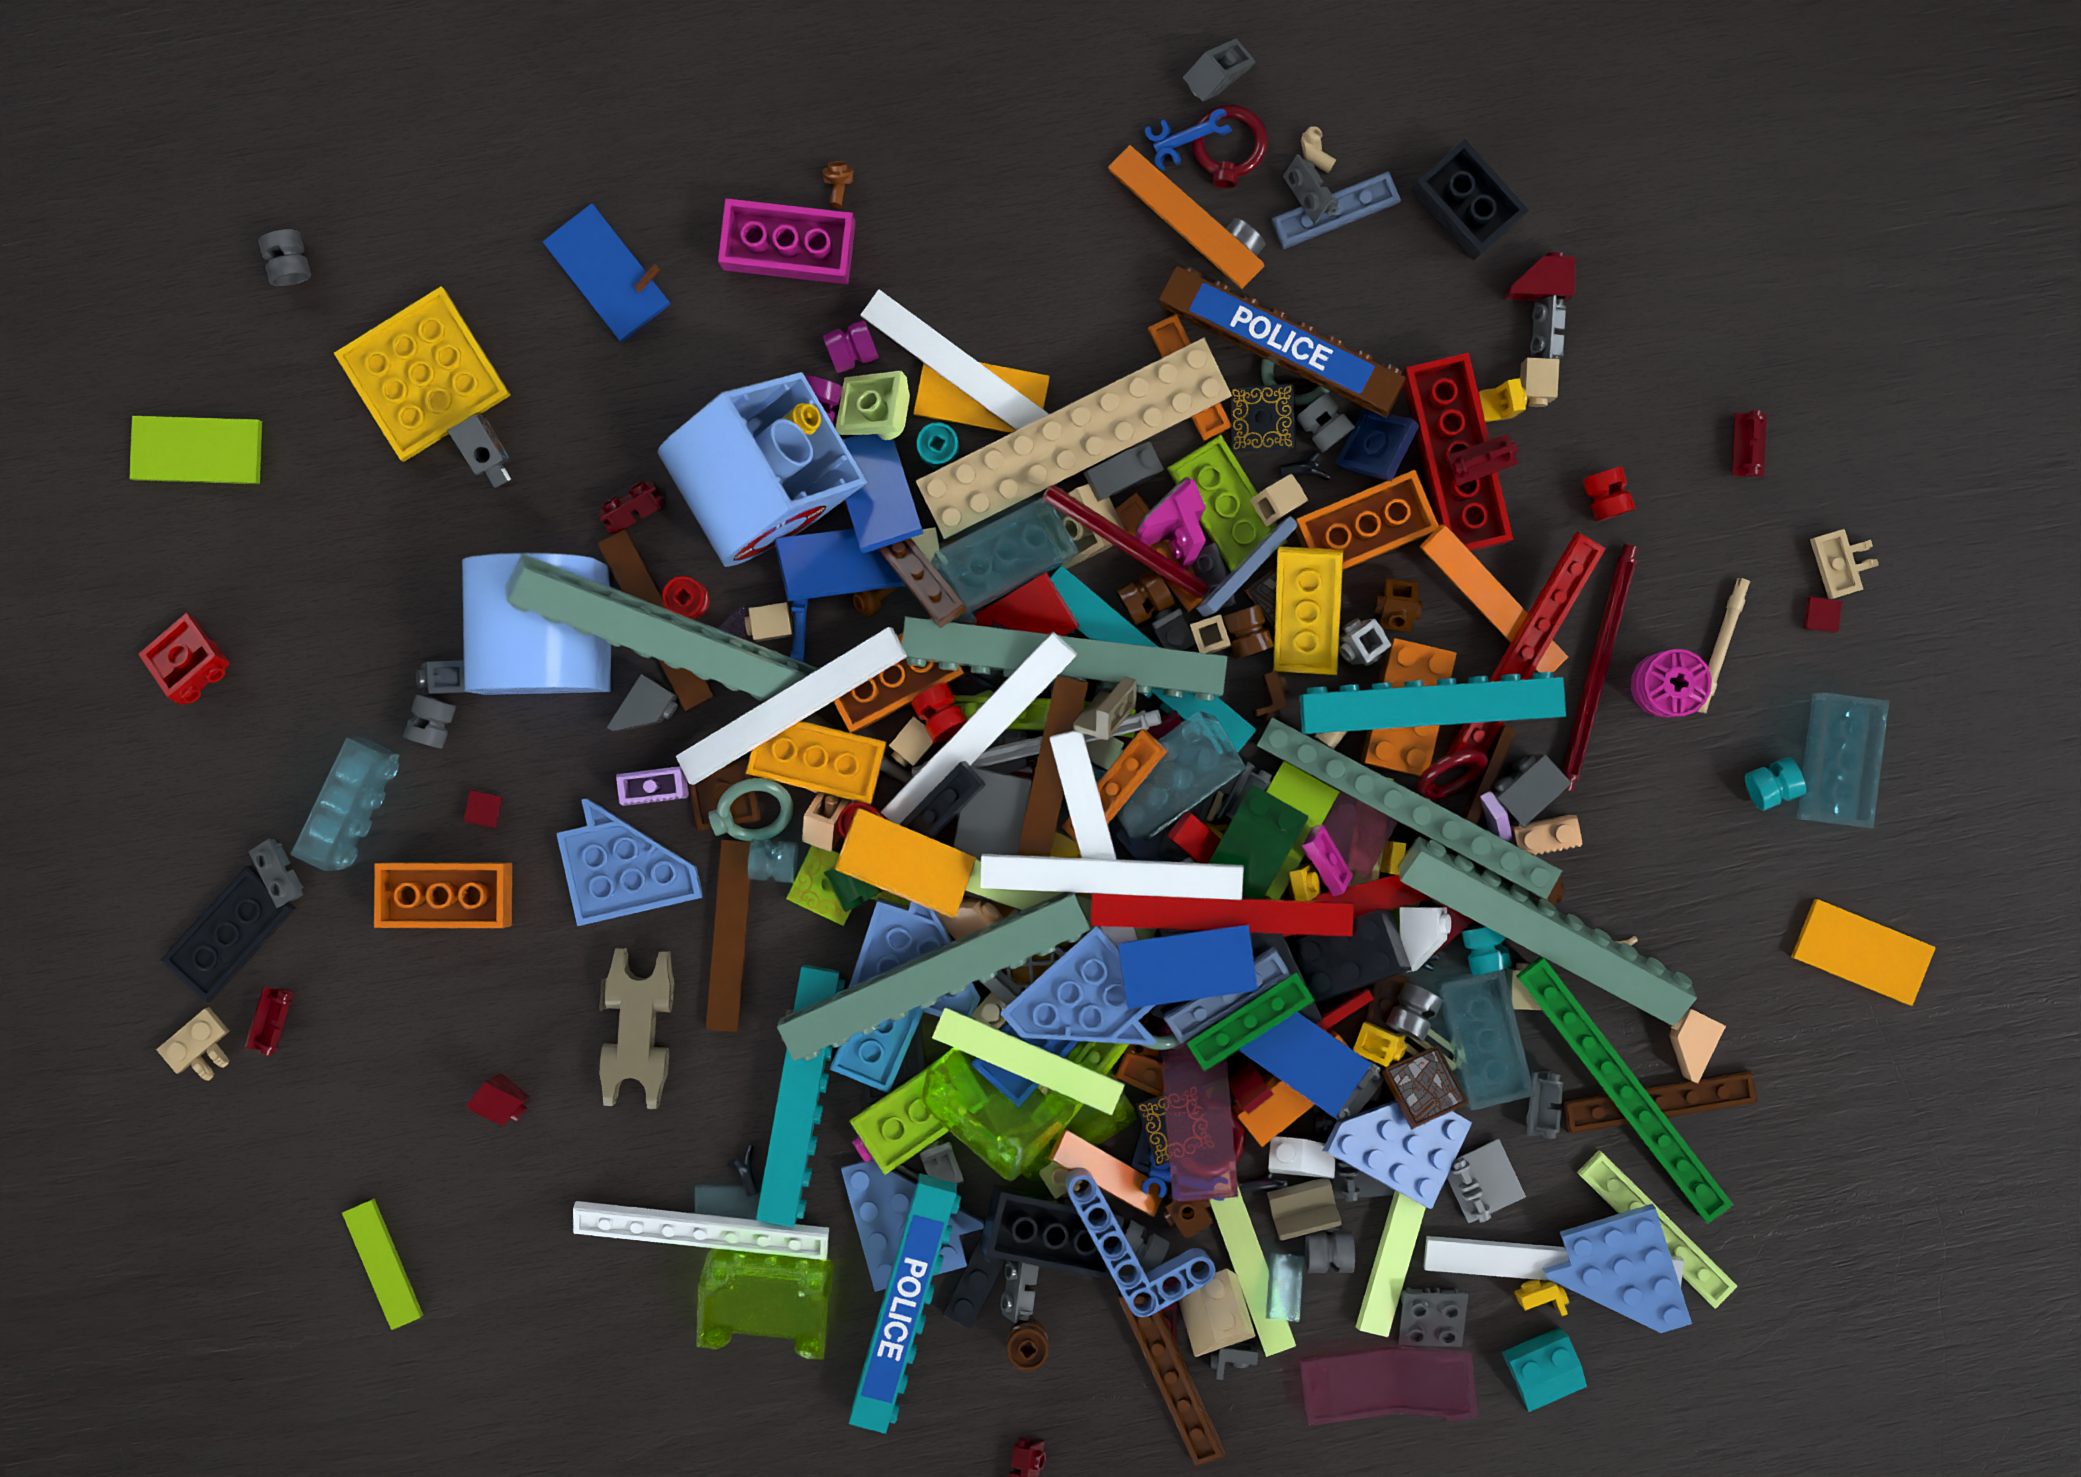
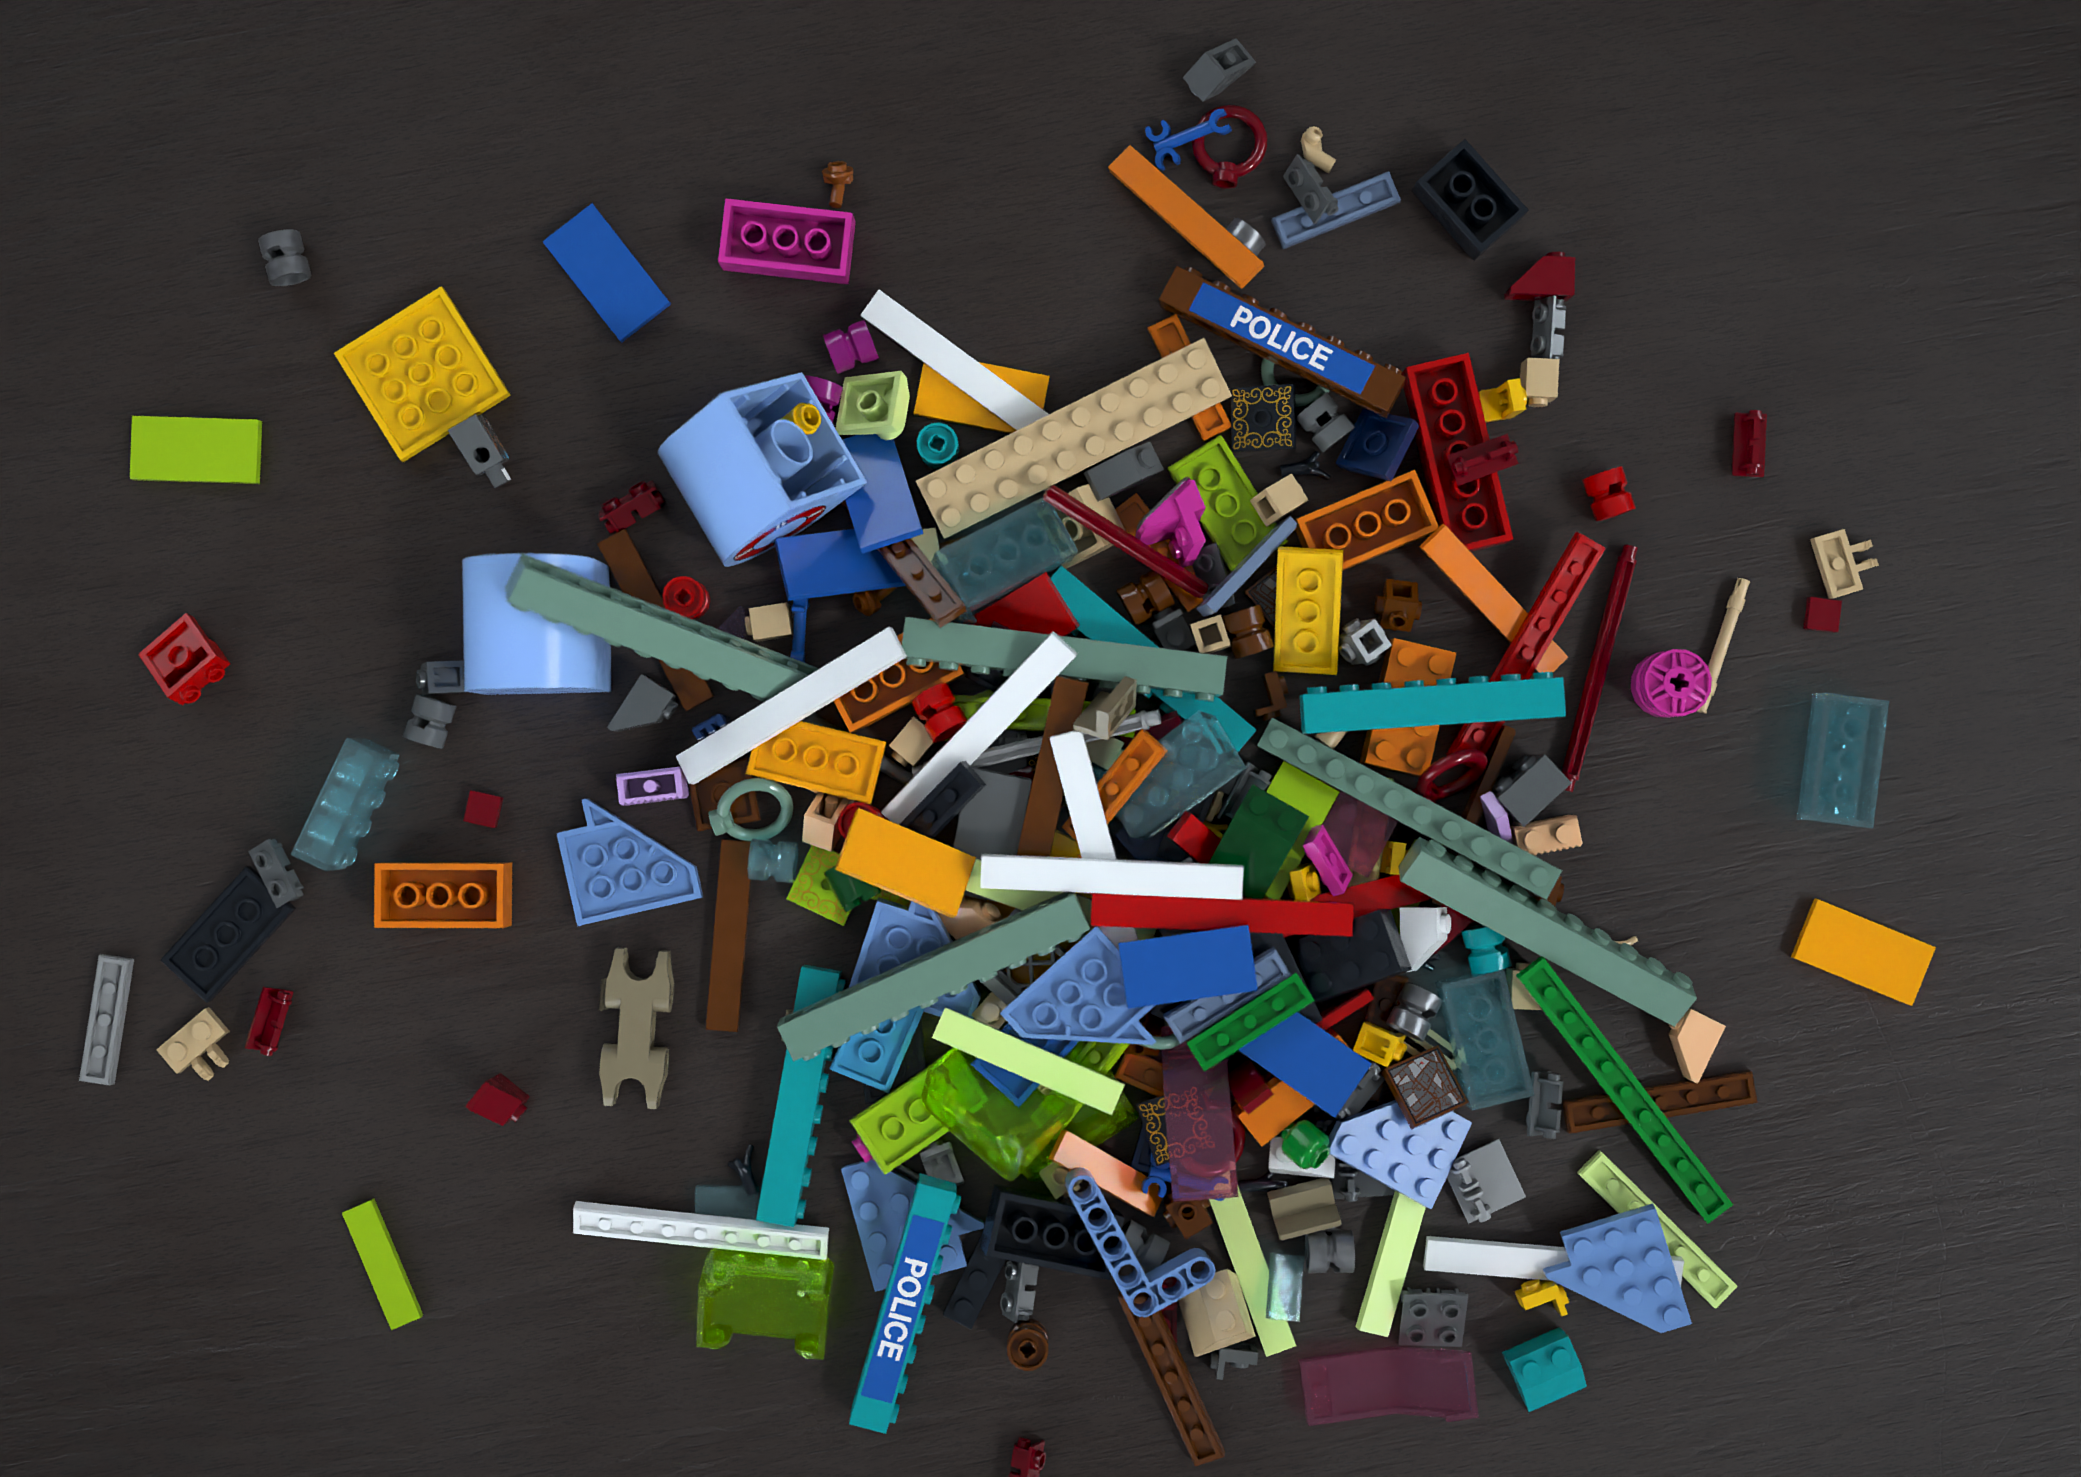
dark orange leg [634,264,660,293] -> none
teal wheel [1745,757,1806,811] -> none
none -> light grey tile [79,954,134,1085]
none -> dark blue tile [692,713,732,740]
none -> green head [1281,1120,1330,1169]

